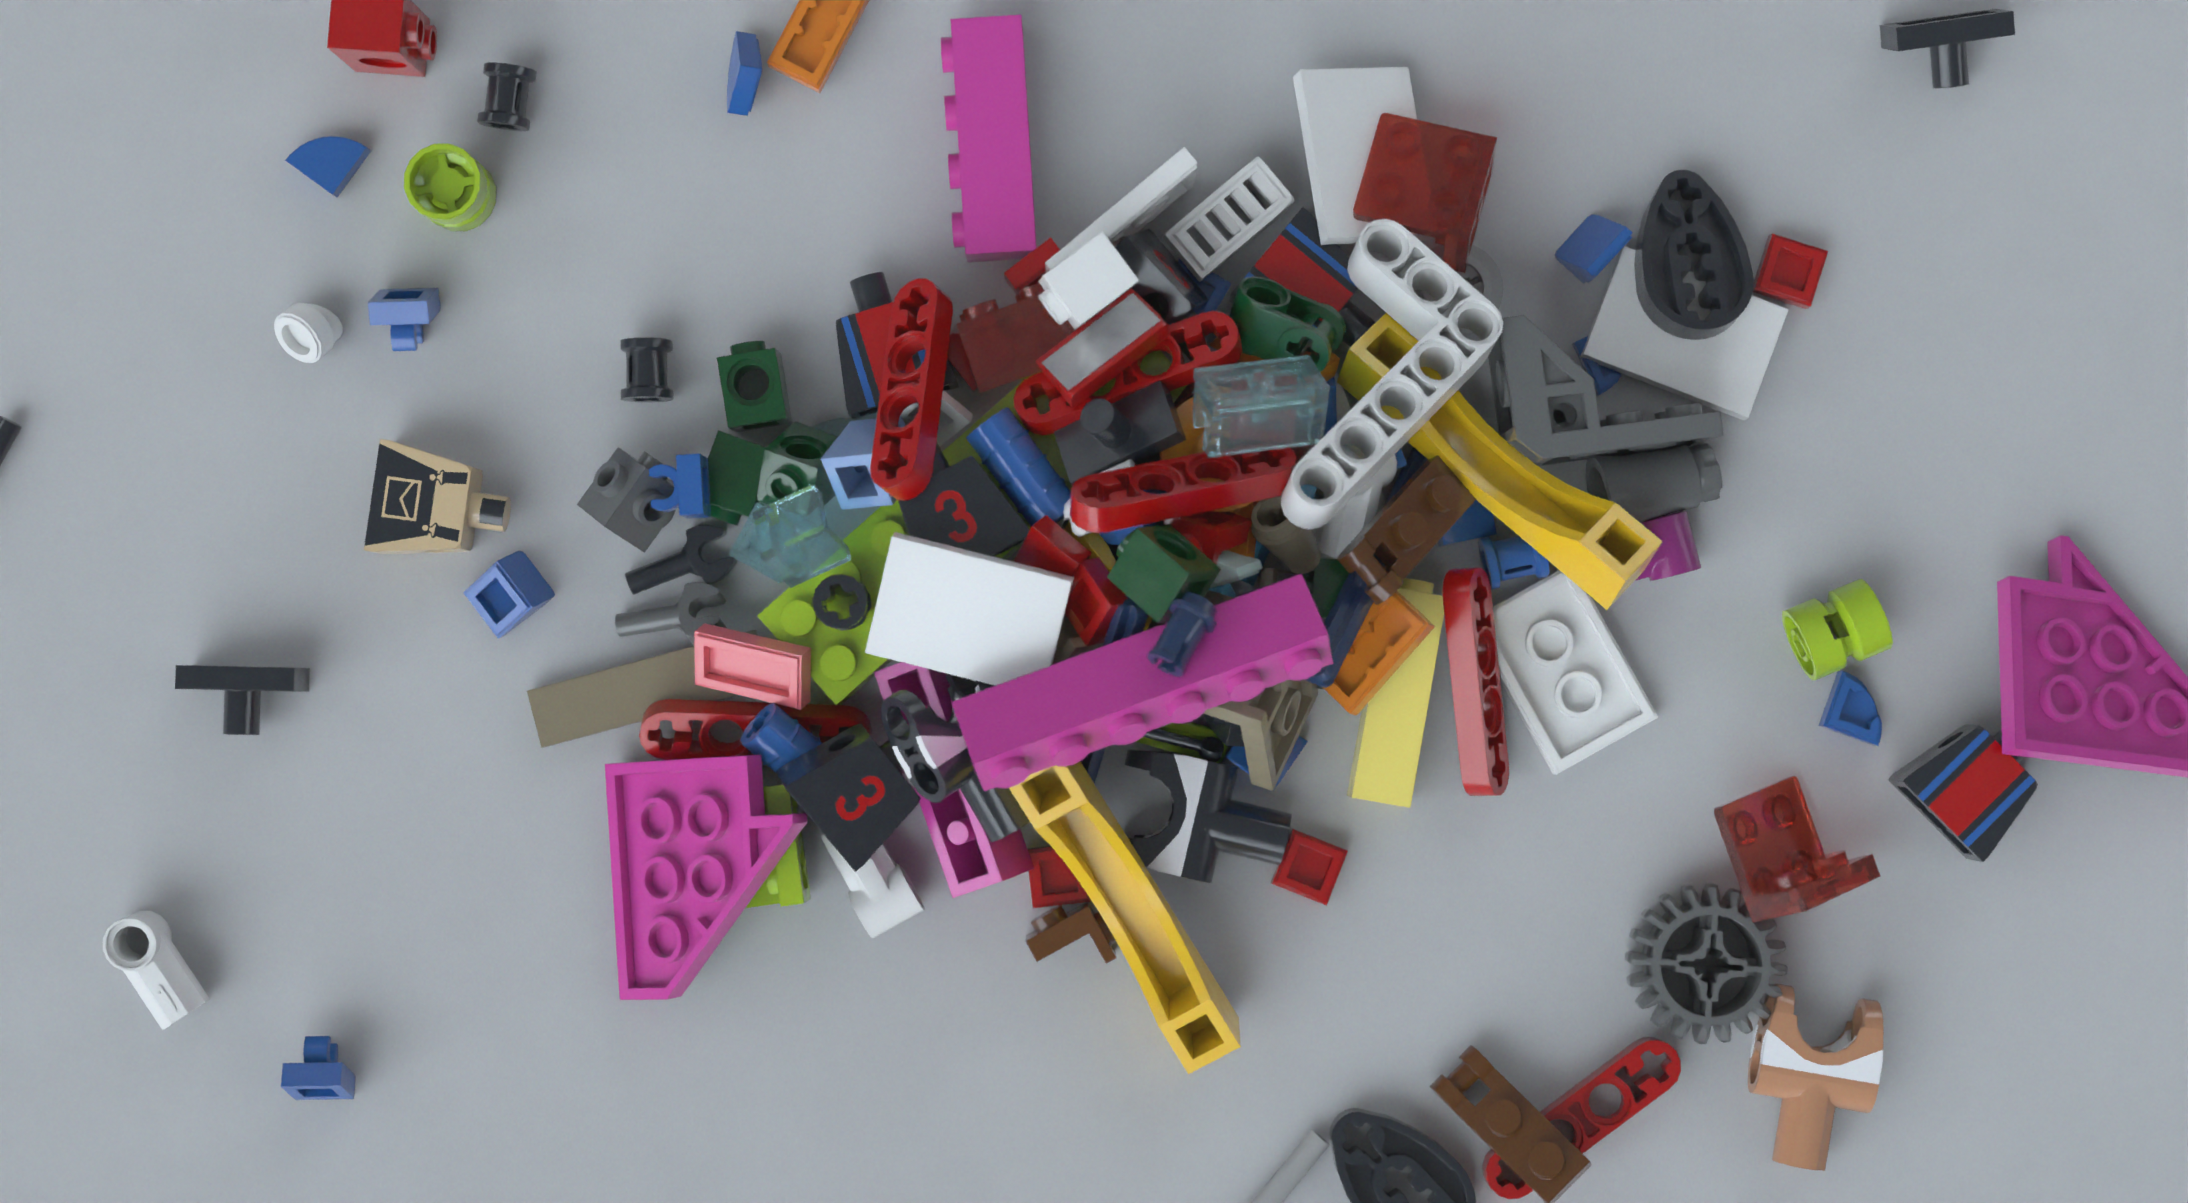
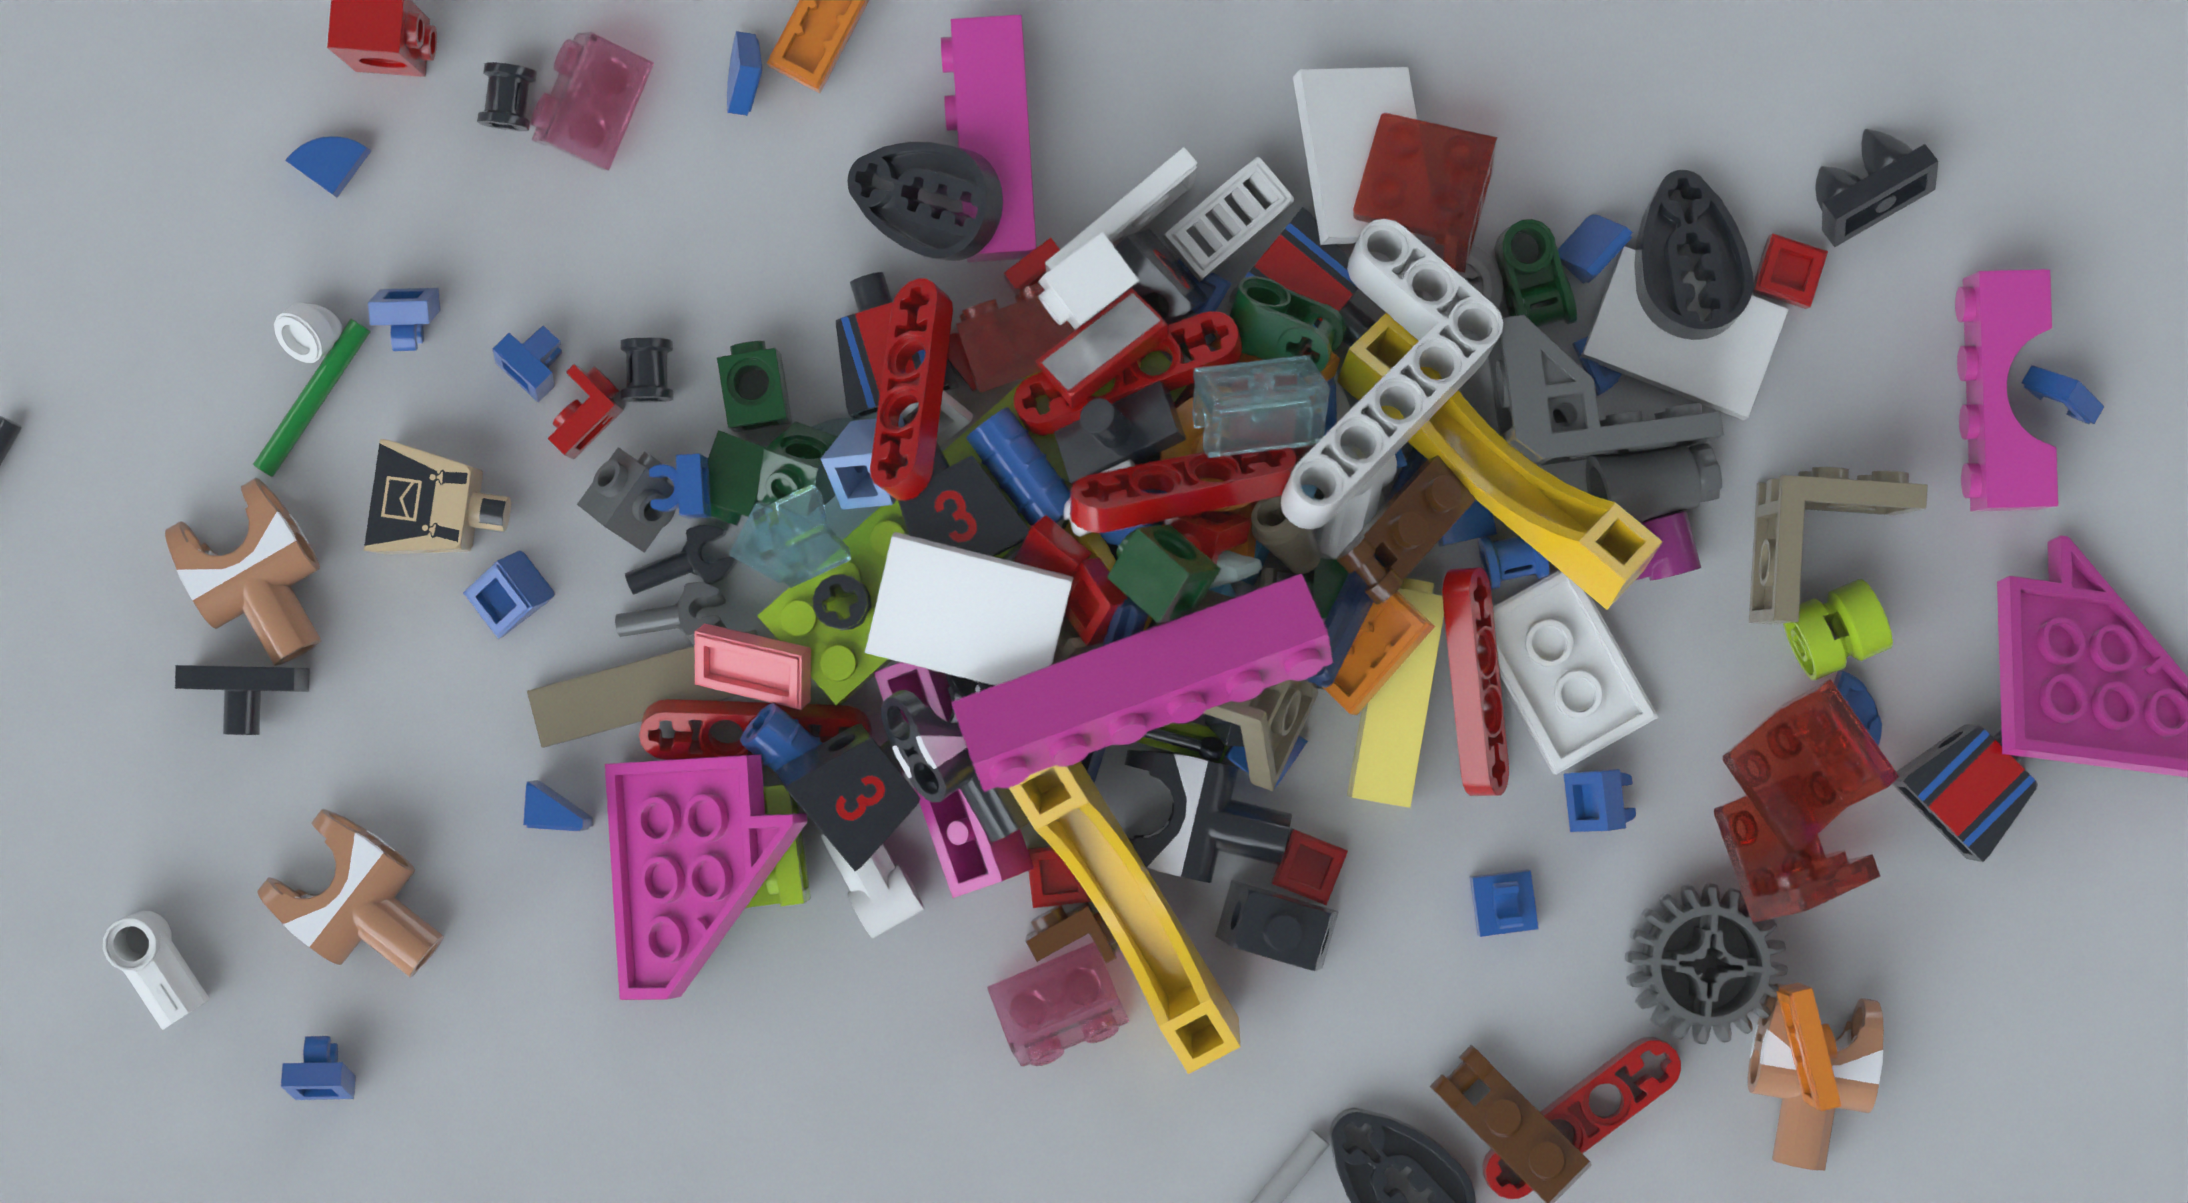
lime wheel [404,143,496,231] -> none
dark blue pin [1147,592,1217,677] -> none
black tile [1880,9,2015,88] -> none
none -> nougat connector [165,478,322,666]
none -> green bar [253,319,371,477]
none -> nougat connector [257,809,444,978]
none -> blue tile [492,325,562,403]
none -> blue slope [523,780,593,831]
none -> clear pink bracket [531,32,654,171]
none -> red bracket [547,364,624,459]
none -> black piece [847,142,1003,261]
none -> clear pink bracket [987,942,1129,1066]
none -> black torso [1215,880,1339,971]
none -> blue tile [1470,869,1539,937]
none -> dark green piece [1494,219,1577,327]
none -> blue tile [1563,769,1636,832]
none -> clear red bracket [1722,679,1899,854]
none -> dark tan bracket [1749,467,1928,624]
none -> orange plate [1776,982,1842,1111]
none -> black tile [1815,129,1938,247]
none -> dark pink arch [1955,269,2058,512]
none -> blue tile [2021,365,2104,424]

